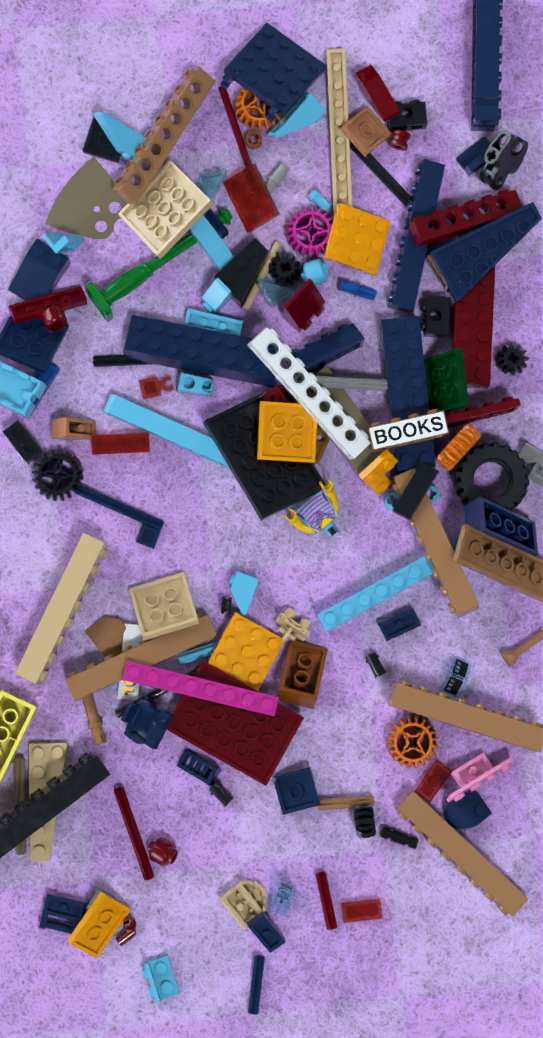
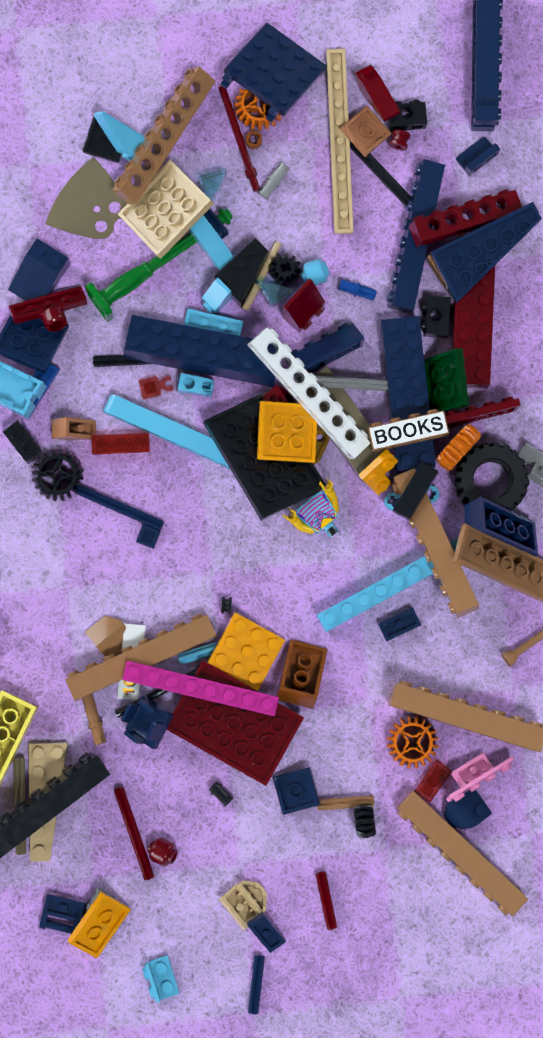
tan brick [15,533,109,685] -> none
medium azure panel [43,233,85,254] -> none
dark red arm [116,917,137,946] -> none
tan plate [129,572,199,641] -> none
dark blue slope [177,749,221,786] -> none
clear red plate [223,164,280,233] -> none
medium azure slope [228,571,259,616] -> none
medium azure slope [267,93,326,138] -> none
clear light blue slope [268,880,296,916] -> none
tan hips [275,608,312,642] -> none
dark pink gear [286,207,333,258] -> none
medium azure pin [308,189,332,213] -> none
light orange plate [323,203,391,276] -> none
clear red plate [341,898,383,923] -> none
black pin [365,652,386,678] -> none
black axle [380,827,418,849] -> none
slope [440,656,472,698] -> none
black piece [479,130,528,190] -> none
black gear [496,343,529,376] -> none

